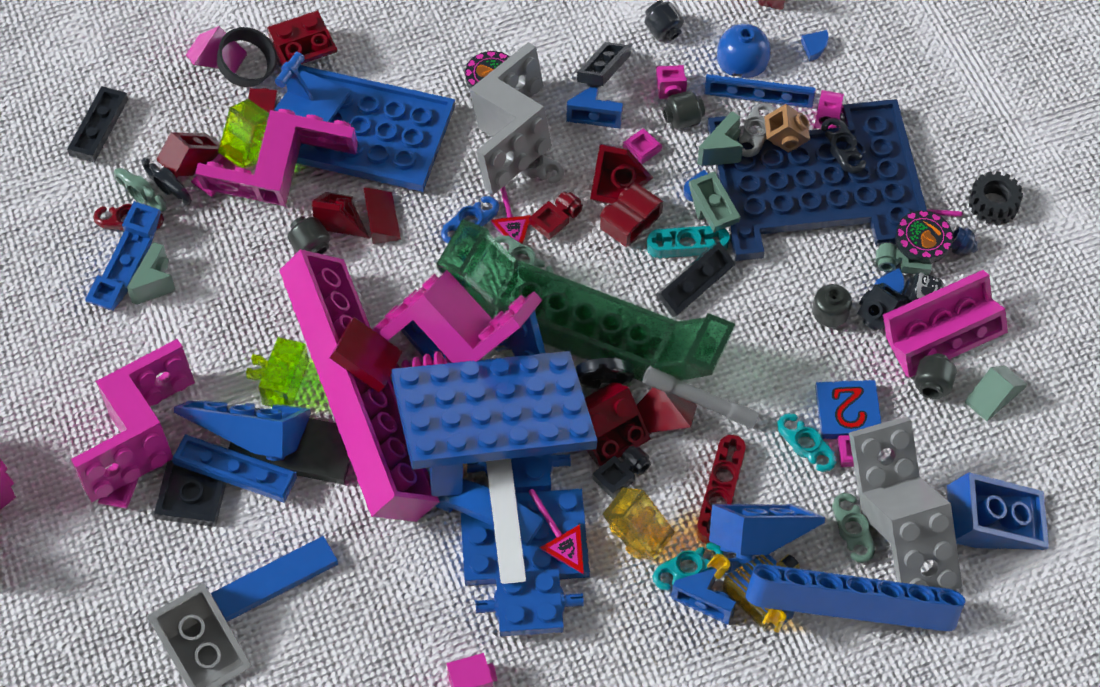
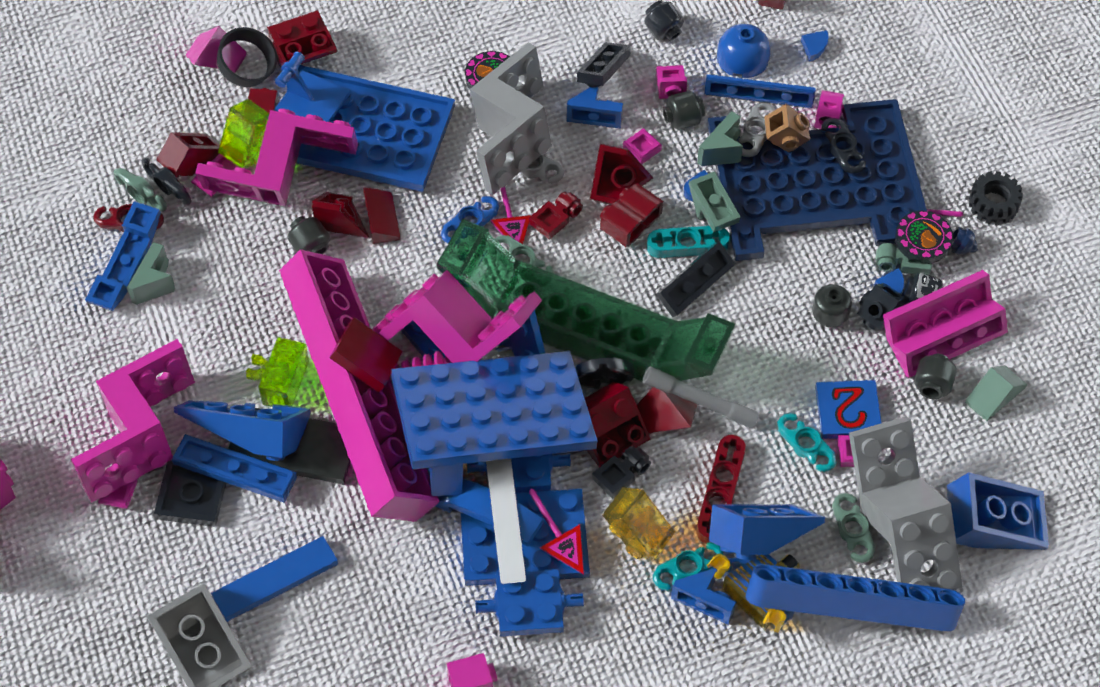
black plate [67,86,128,163] -> none

